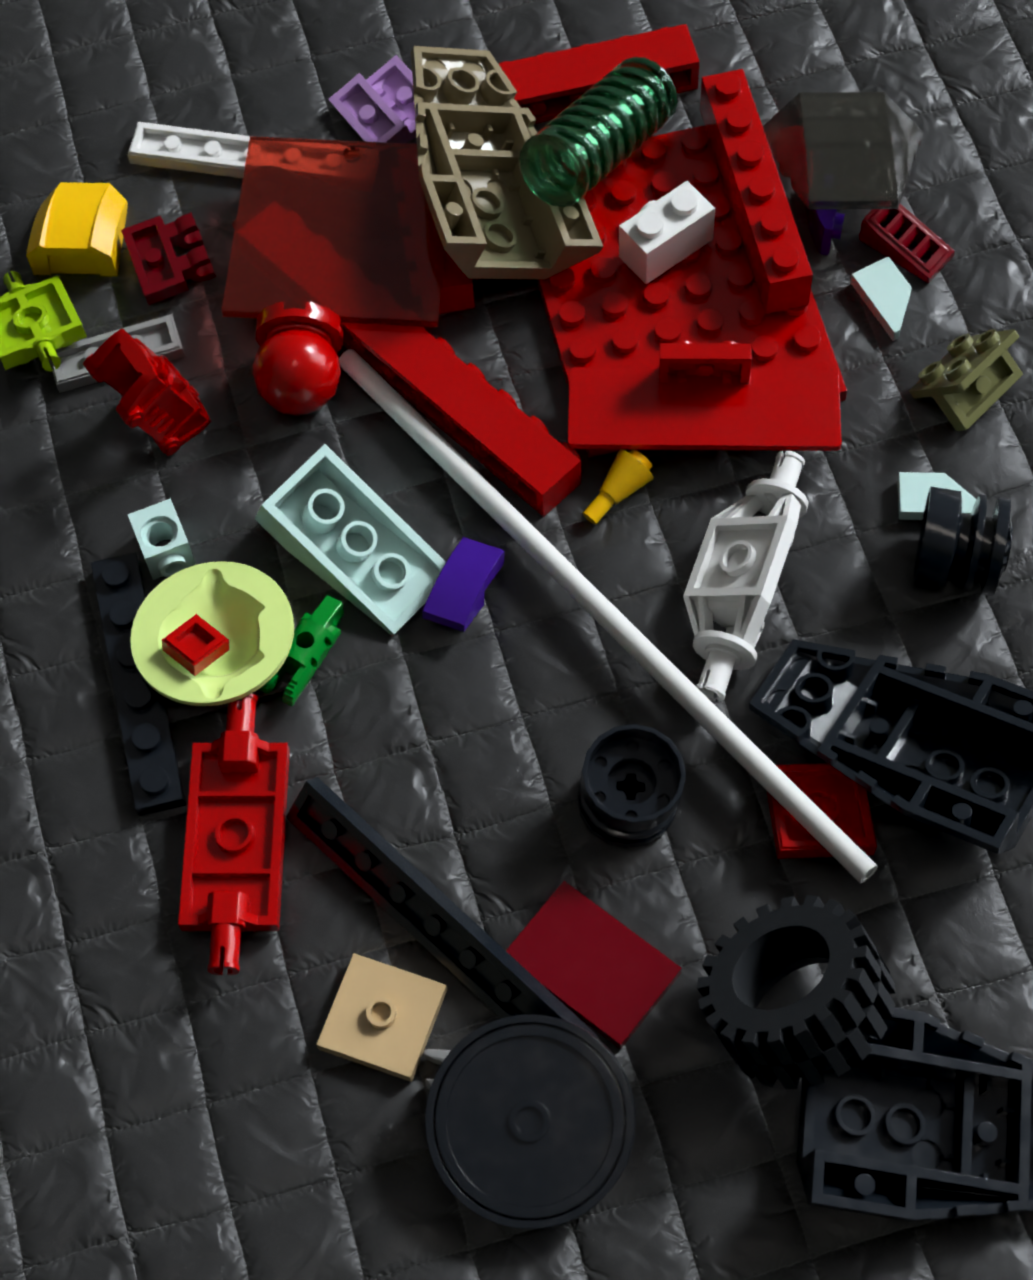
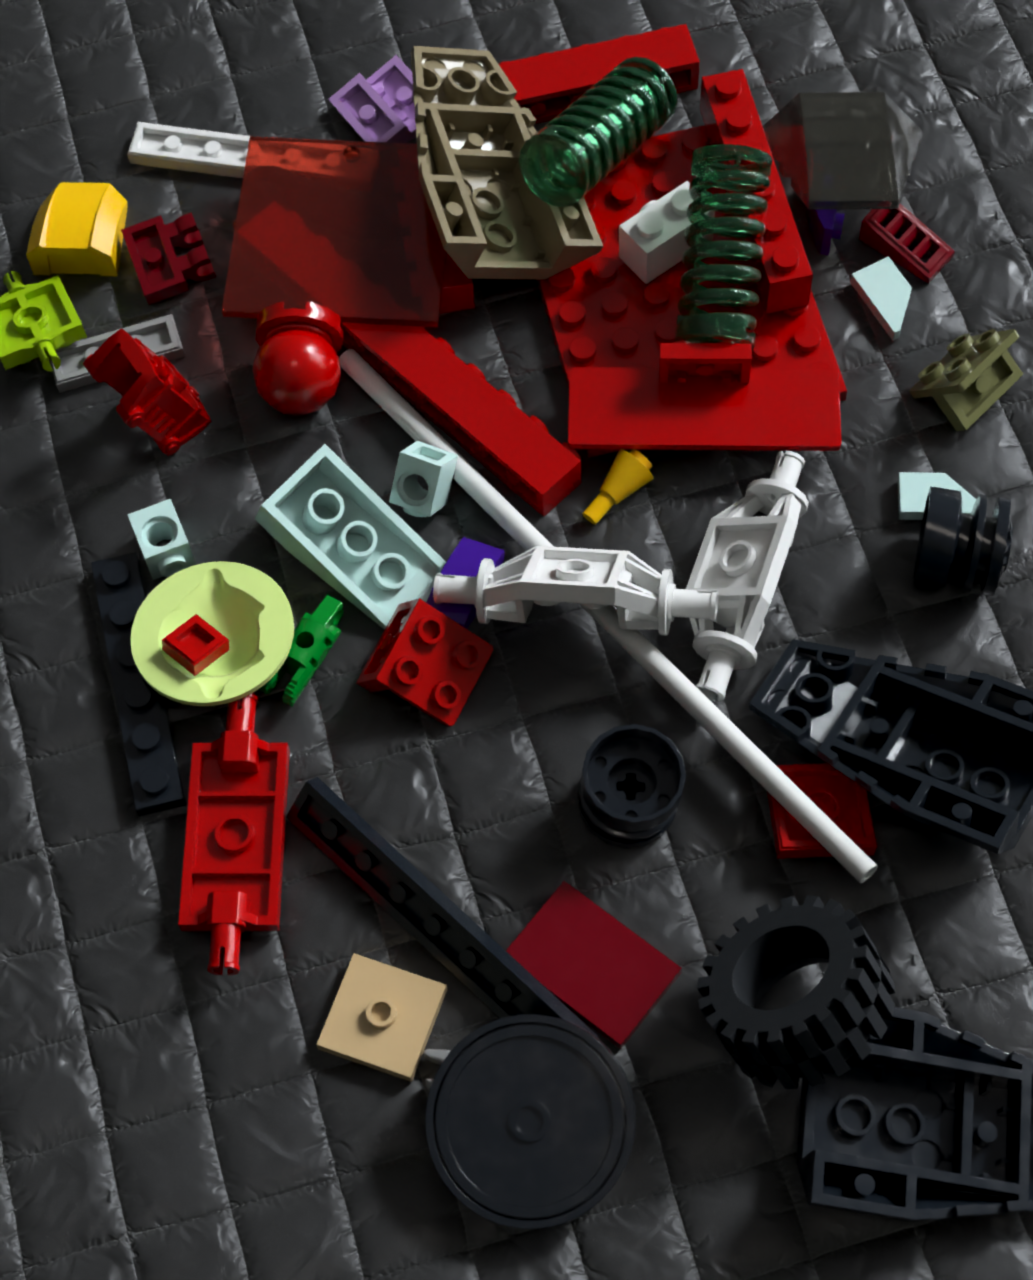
none -> red bracket [356,598,493,726]
none -> light aqua brick [389,441,458,517]
none -> white plate [433,546,718,636]
none -> clear green piece [674,144,772,349]

